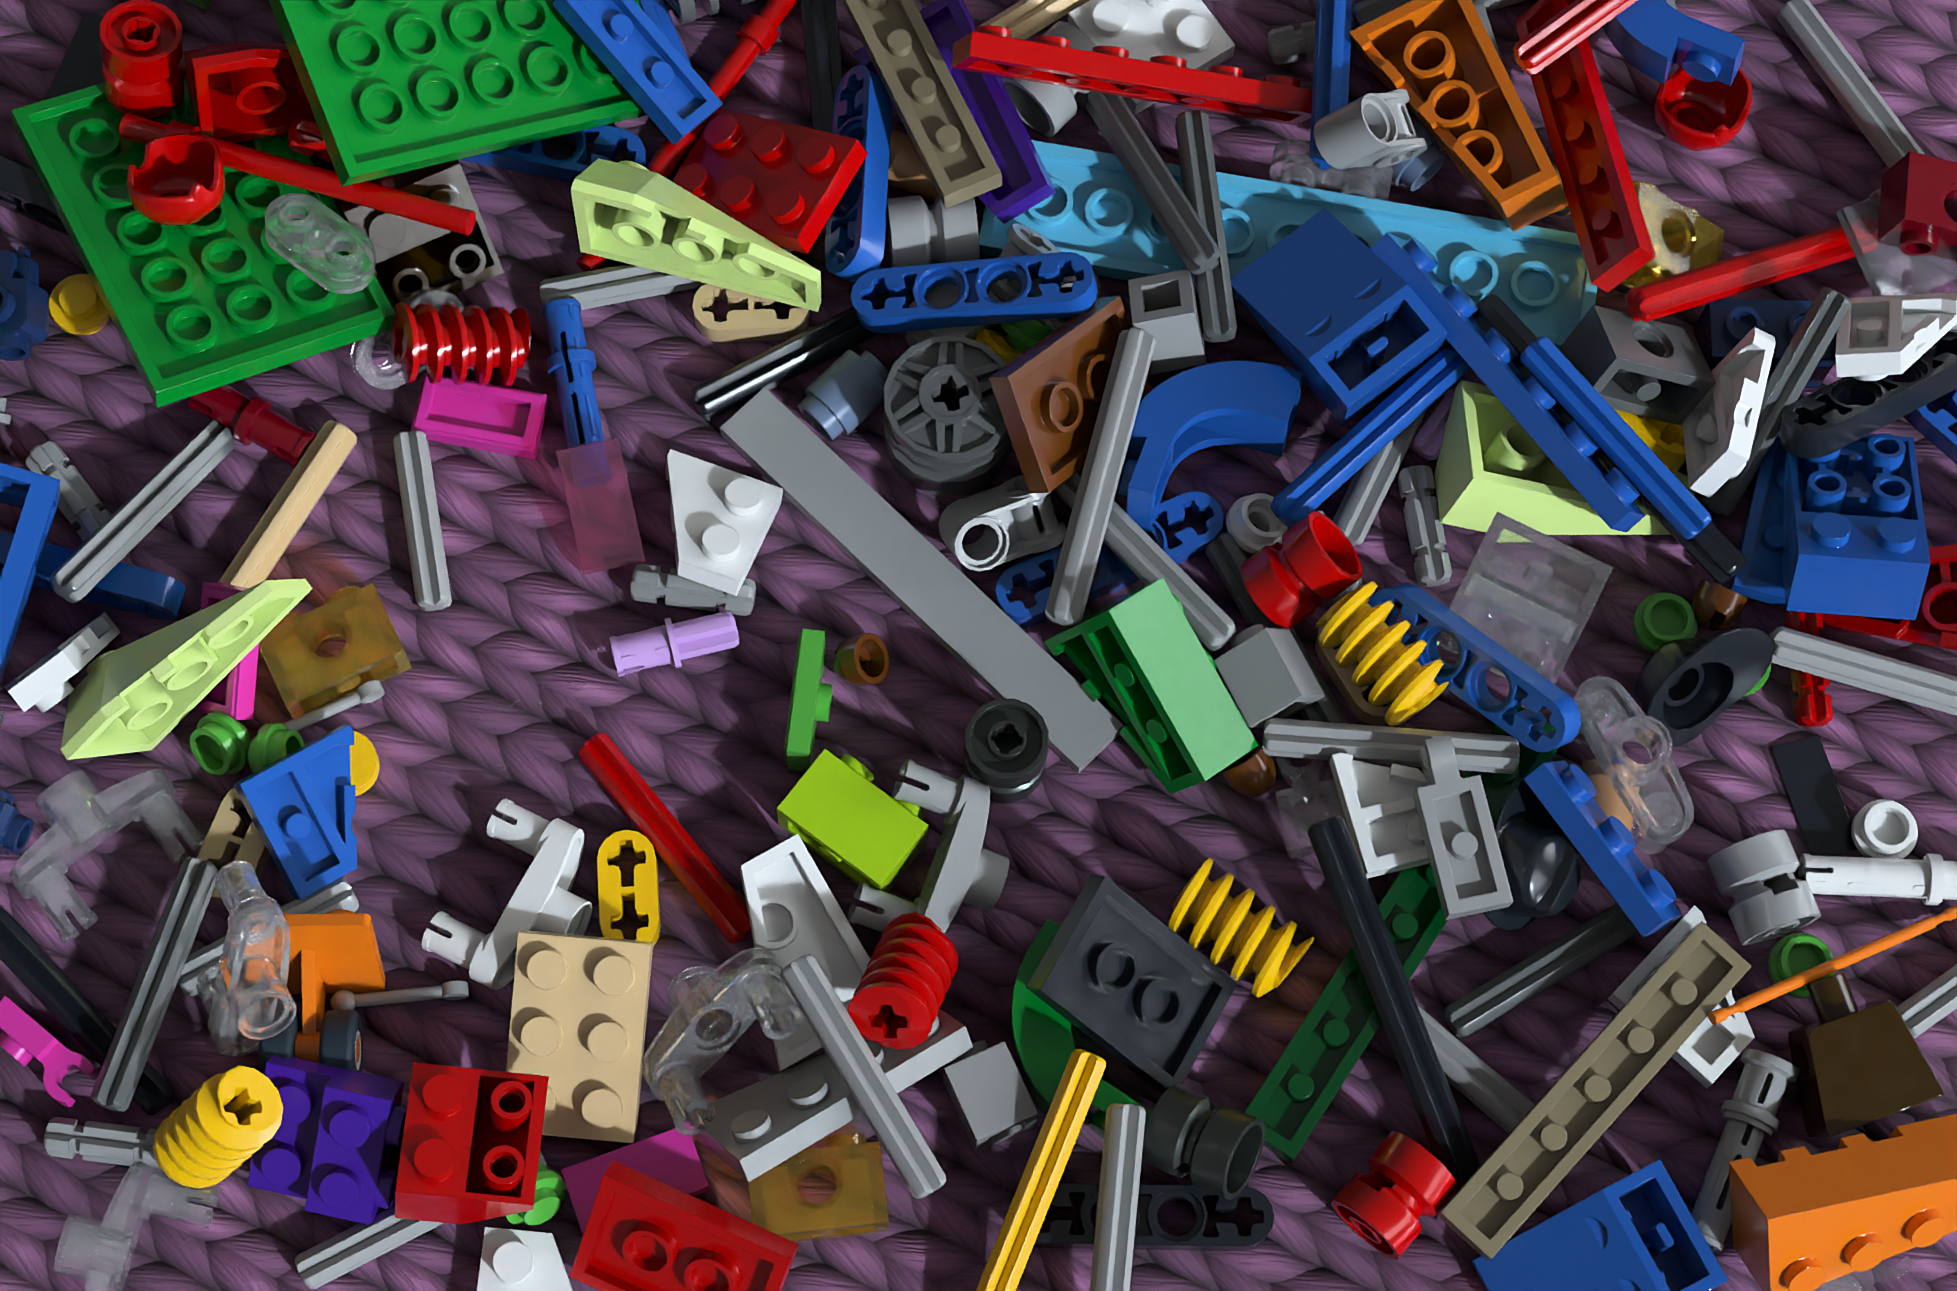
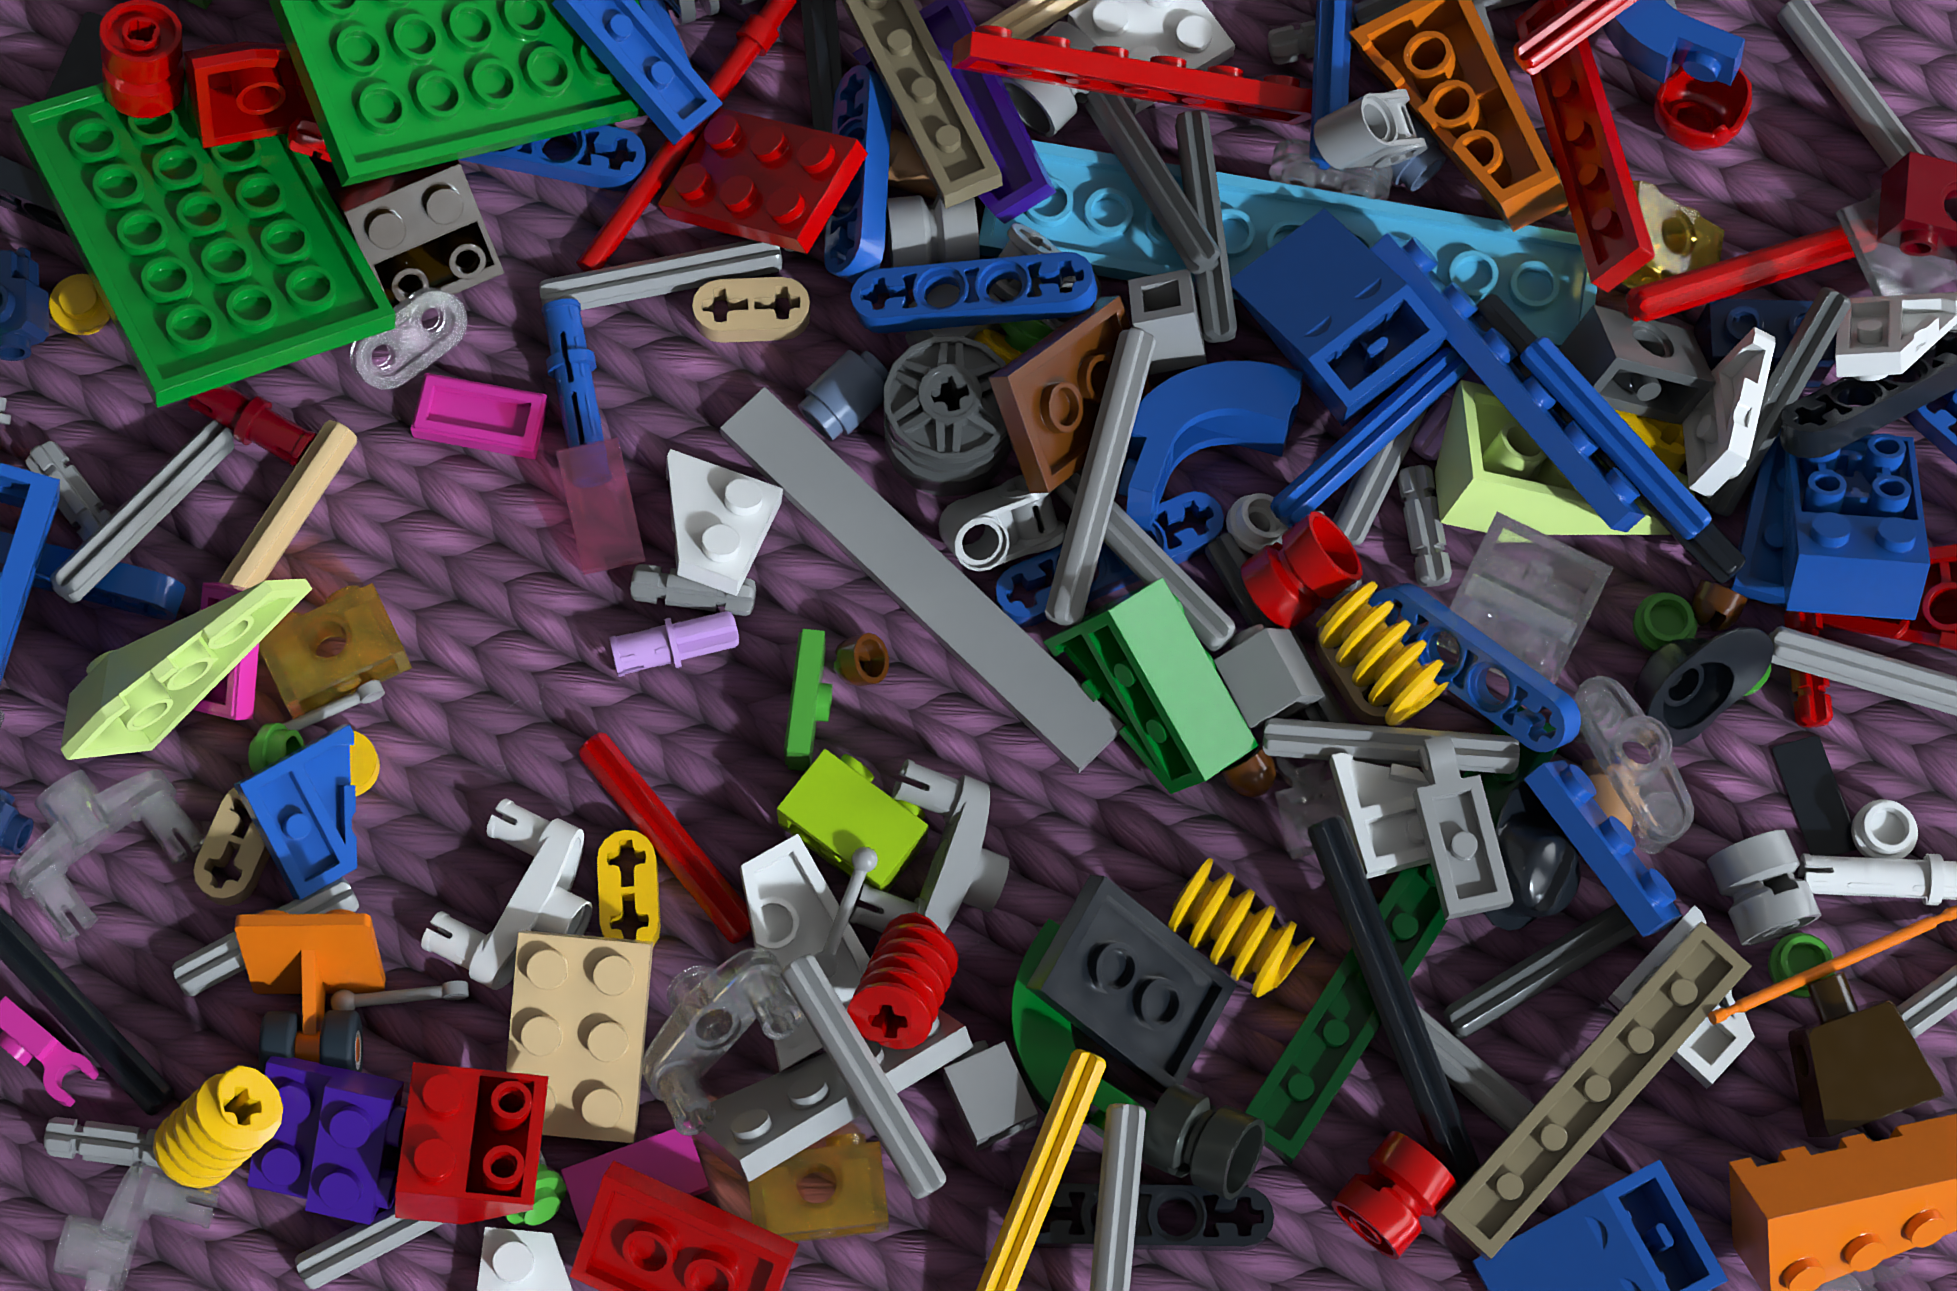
white wing [4,612,121,713] -> none
dark grey axle [91,857,219,1112] -> none
red bar [119,113,476,236] -> none
red hair [127,133,225,226] -> none
bright green plate [190,712,251,775] -> none
clear connector [196,861,296,1056] -> none
clear plate [265,193,376,294] -> none
red piece [390,302,531,387] -> none
light grey axle [392,430,452,612] -> none
yellowish green wedge [571,158,821,312] -> none
black axle [691,290,915,420] -> none
pearl dark grey wheel [963,699,1049,803] -> none
light grey pin [1691,1048,1800,1253] -> none
none -> light grey hinge [814,847,878,978]

